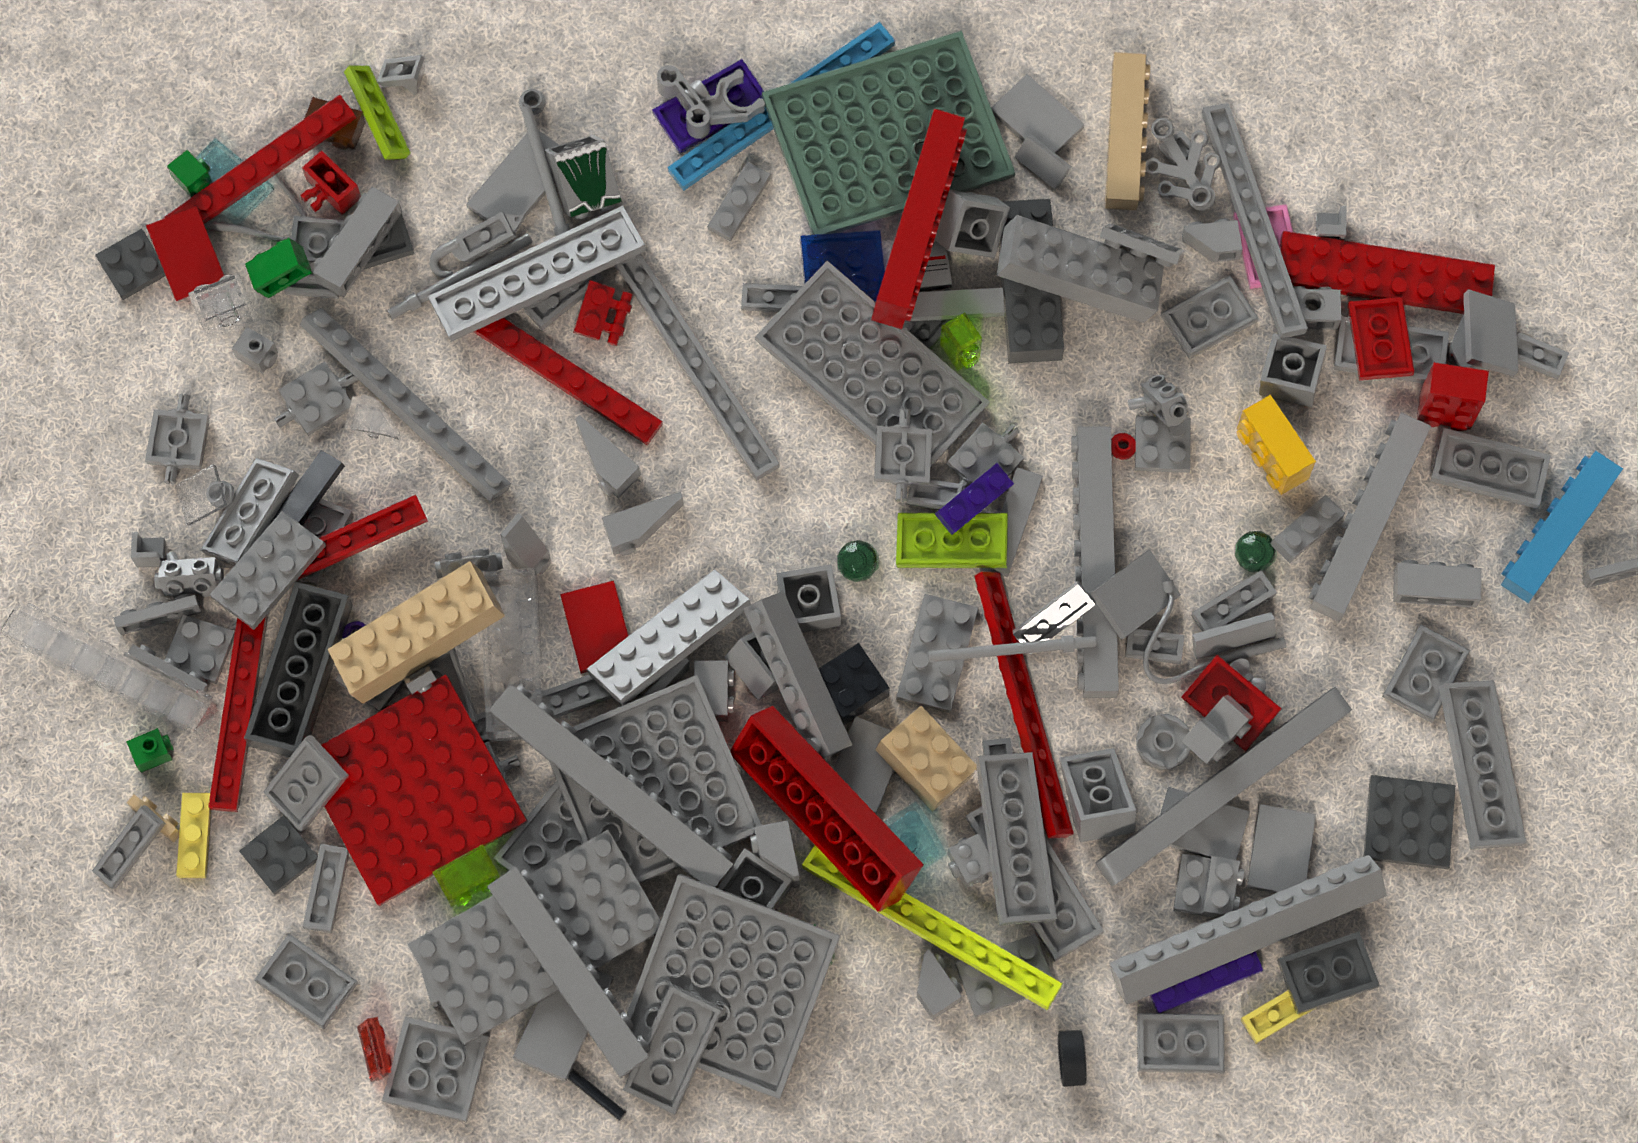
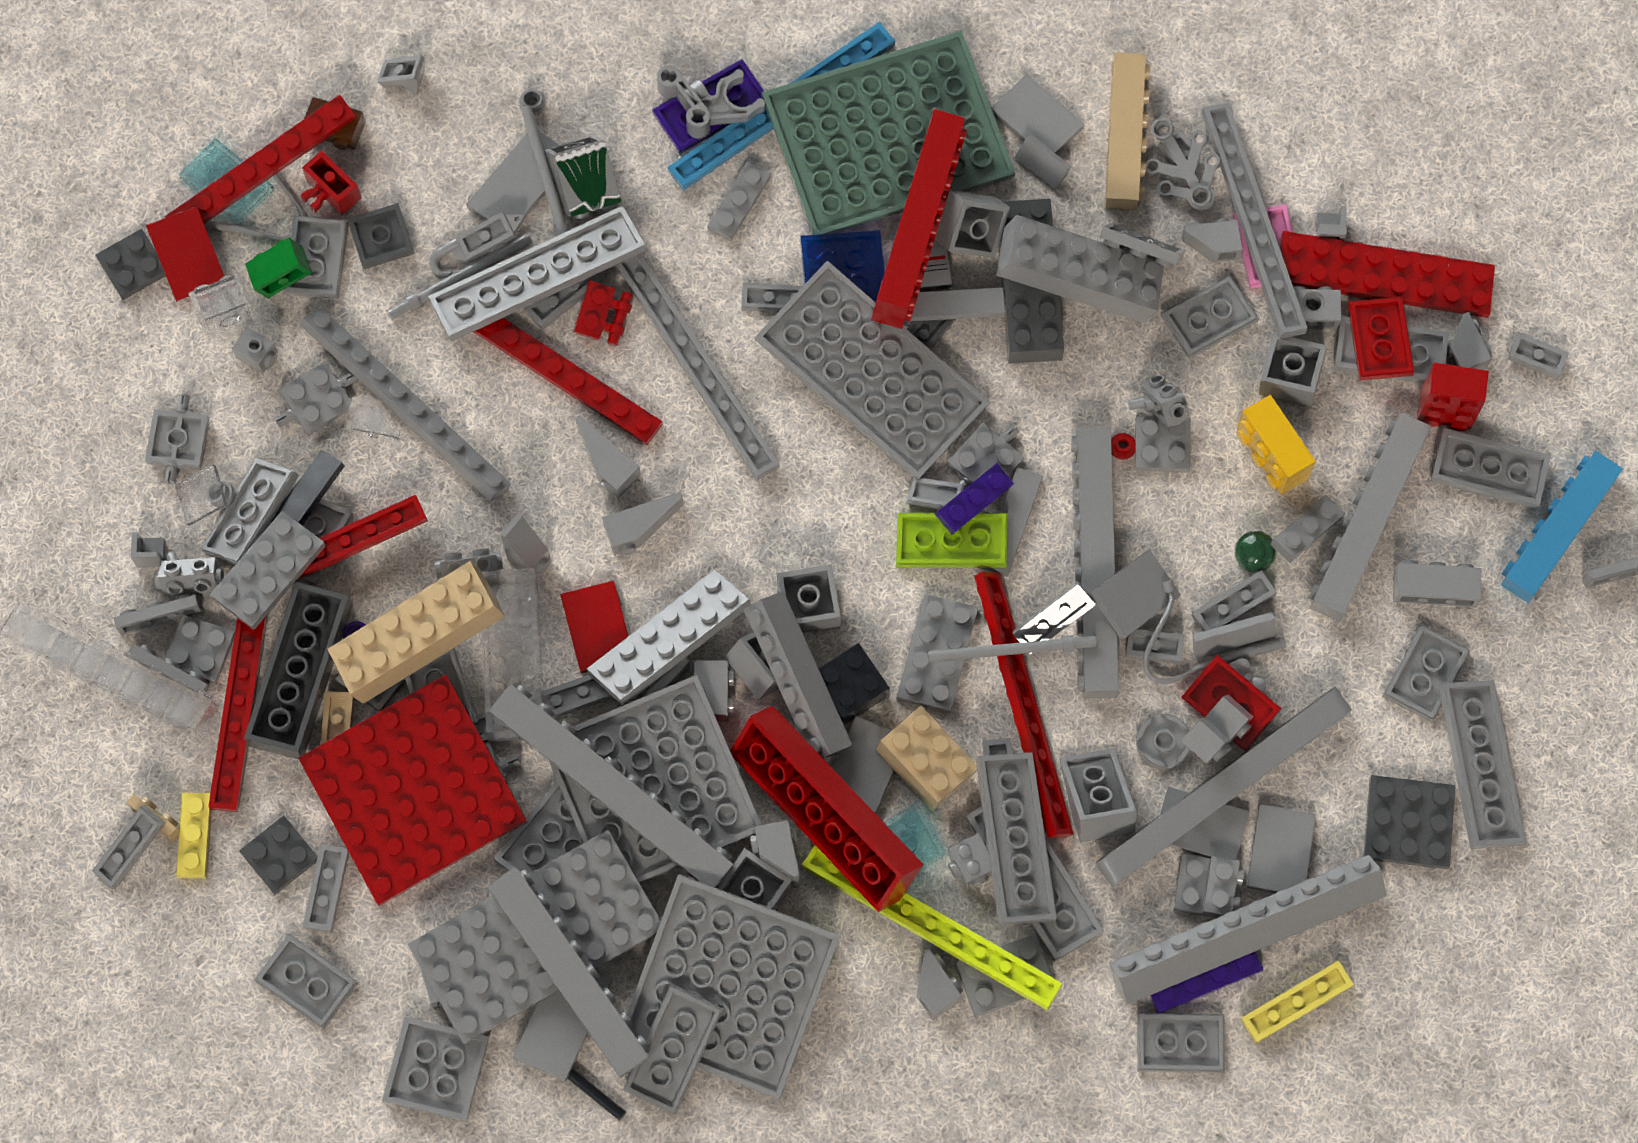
green brick [126,728,174,773] -> none
green brick [167,149,212,197] -> none
light grey tile [263,735,349,832] -> none
light grey brick [313,186,402,298] -> none
lime plate [344,66,410,160] -> none
clear red plate [357,1017,392,1082] -> none
light grey plate [404,665,436,694] -> none
clear neon green brick [432,844,500,907] -> none
clear green hair [837,540,880,582] -> none
light grey plate [874,409,932,502] -> none
clear neon green brick [940,312,982,371] -> none
black tyre [1058,1030,1087,1087] -> none
dark grey plate [1277,932,1380,1014] -> none
light grey tile [1464,290,1518,377] -> none
none -> tan plate [320,691,354,745]

